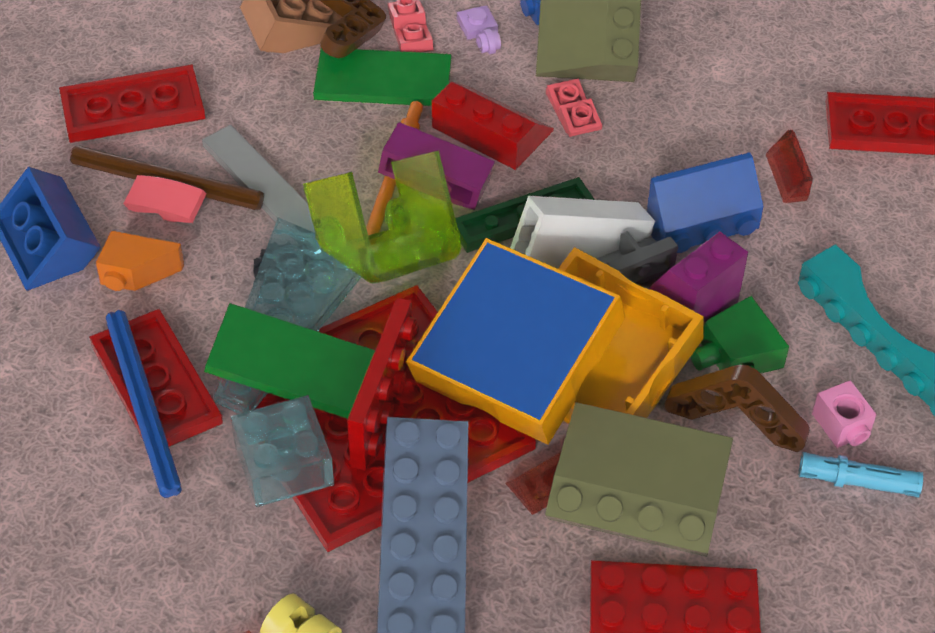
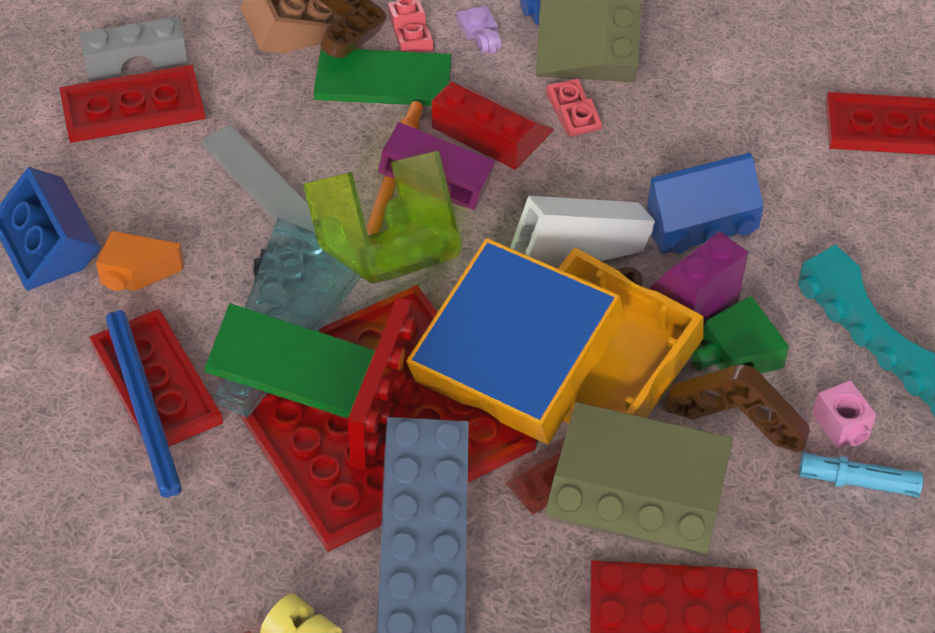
reddish brown axle [70,146,264,210] -> none
coral slope [123,175,206,223] -> none
clear light blue brick [230,395,334,507] -> none
dark green plate [452,177,595,253] -> none
dark grey panel [597,231,678,285] -> none
clear red slope [766,130,813,203] -> none
none -> light grey arch [79,17,188,82]

